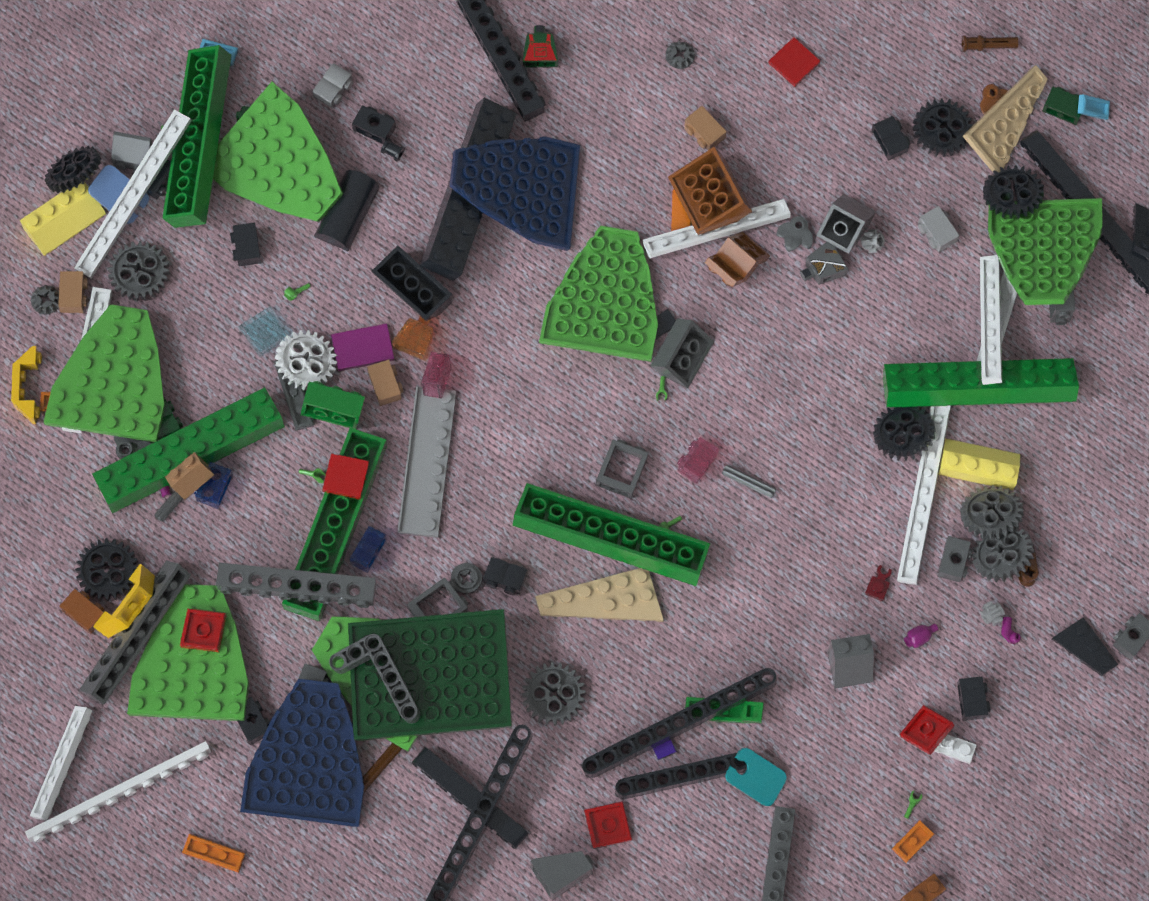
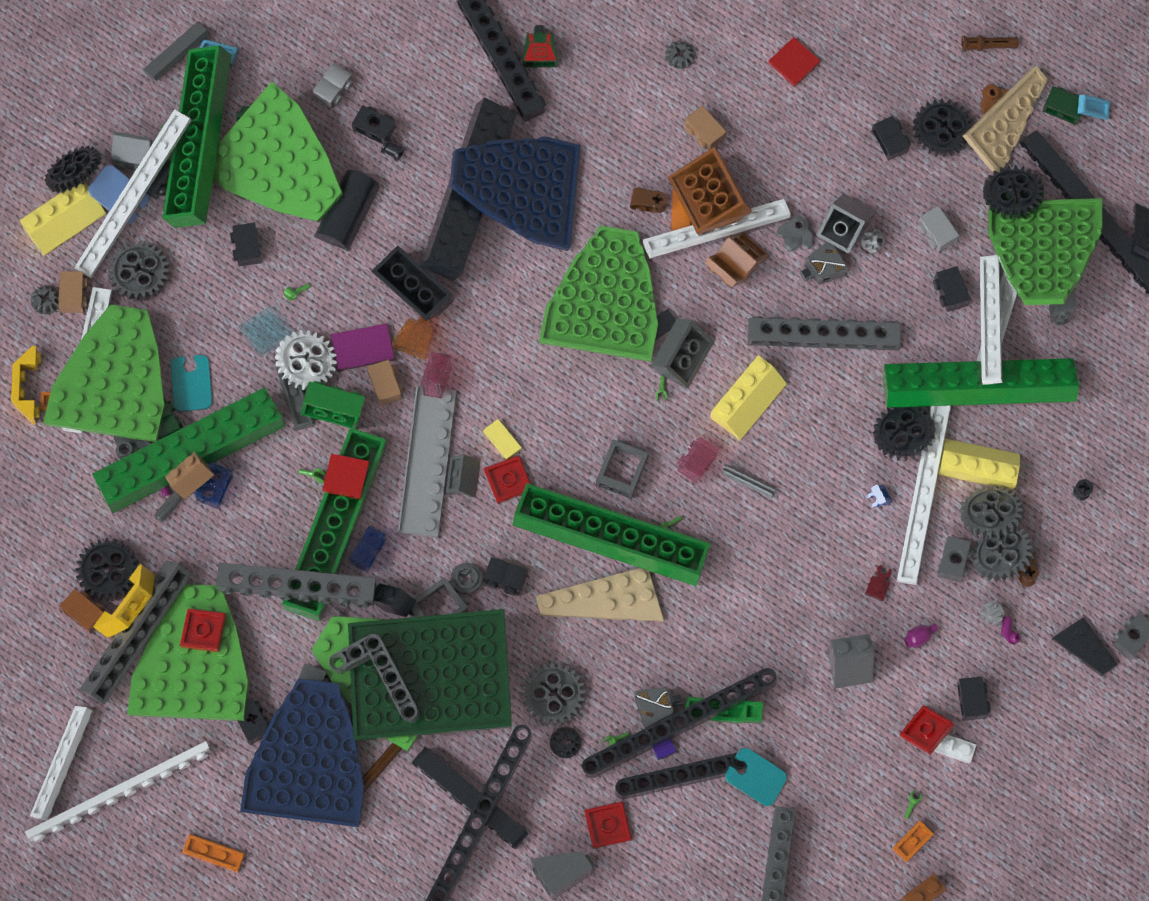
none -> dark grey tile [143,22,210,81]
none -> teal piece [171,355,212,412]
none -> black brick [374,583,416,617]
none -> dark grey panel [446,454,480,497]
none -> light yellow tile [483,419,522,460]
none -> red tile [484,455,531,504]
none -> black gear [550,726,581,758]
none -> bright green hand [601,732,630,748]
none -> reddish brown piece [630,187,666,213]
none -> dark grey torso [634,687,683,729]
none -> light yellow slope [710,355,787,440]
none -> dark grey brick [747,316,900,351]
none -> tile [867,484,893,507]
none -> black brick [933,266,971,312]
none -> black bush [1073,479,1093,501]

